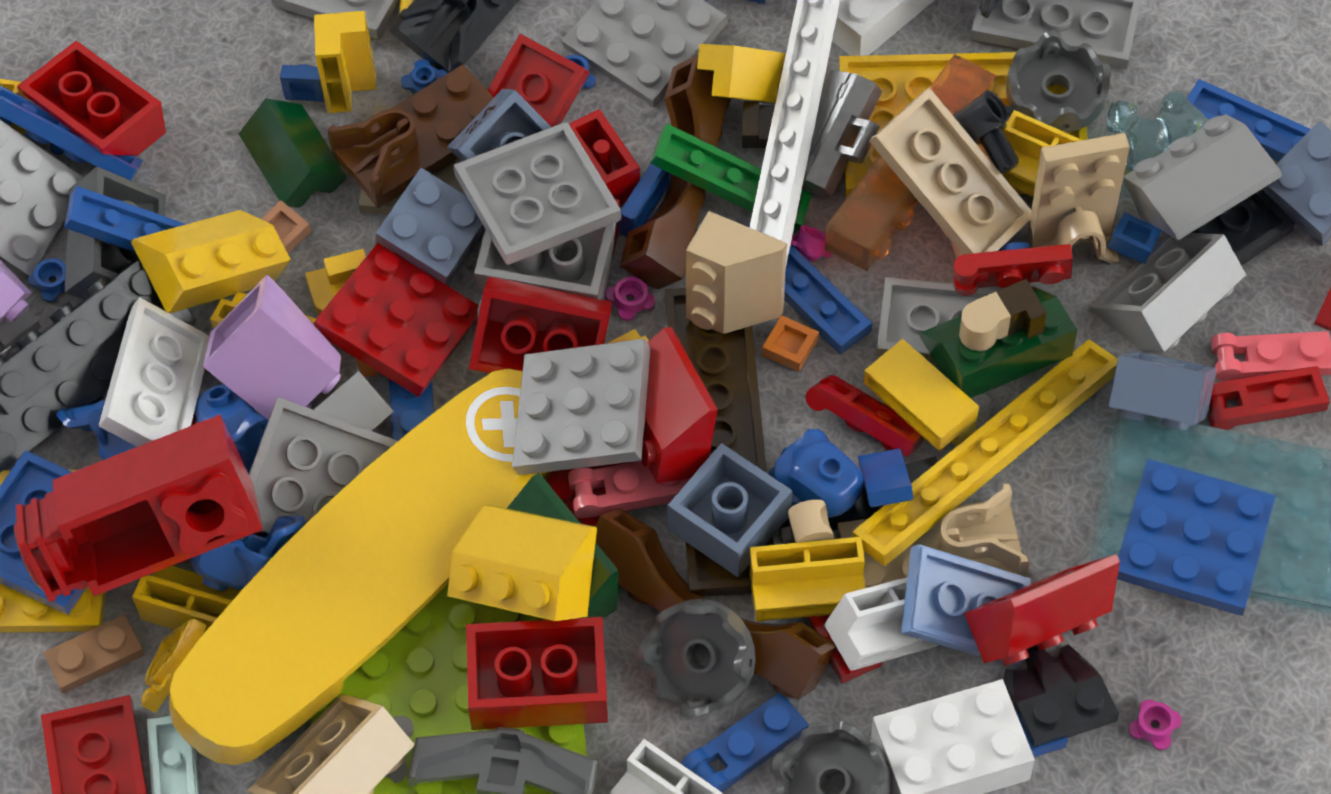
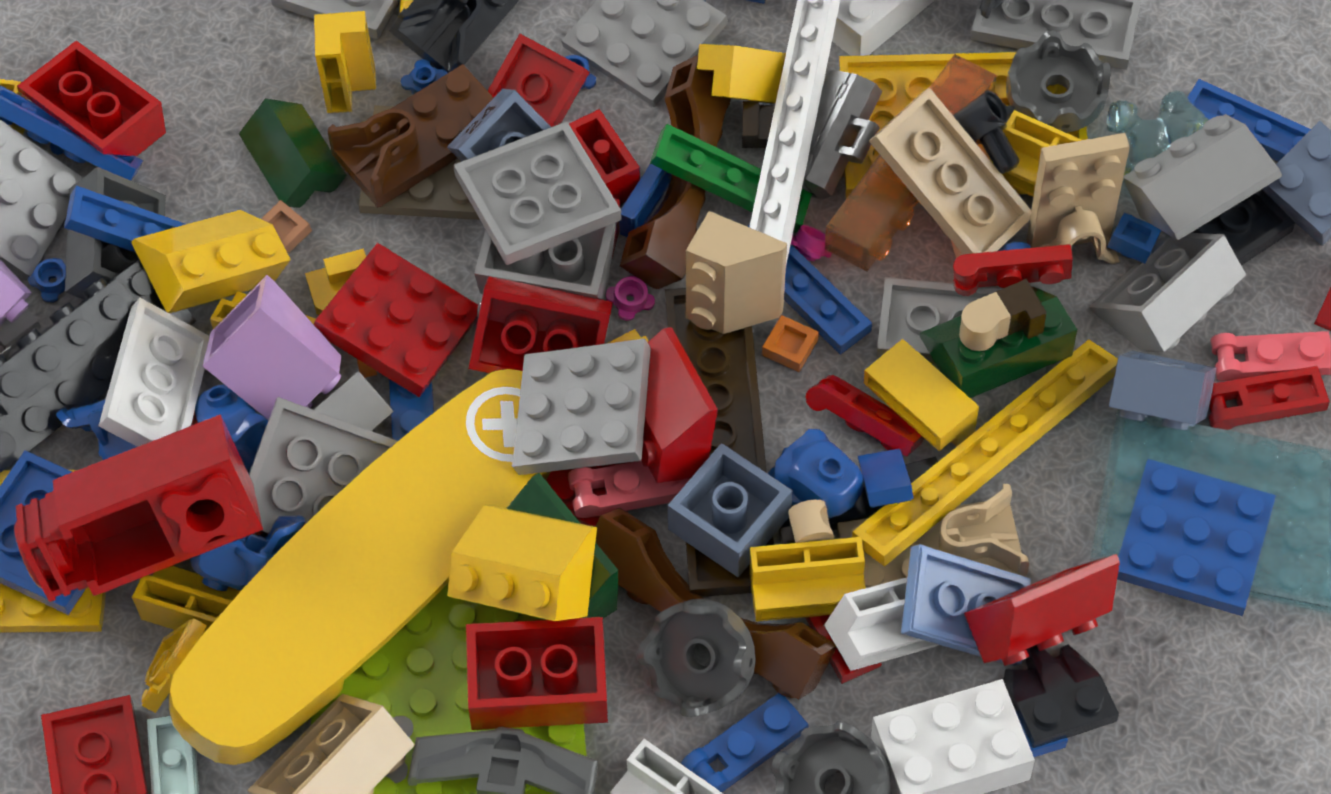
medium nougat plate [43,614,145,694] -> none
blue plate [280,64,324,102] -> none
sand blue brick [374,168,486,286] -> none
dark pink plate [1128,699,1182,750] -> none

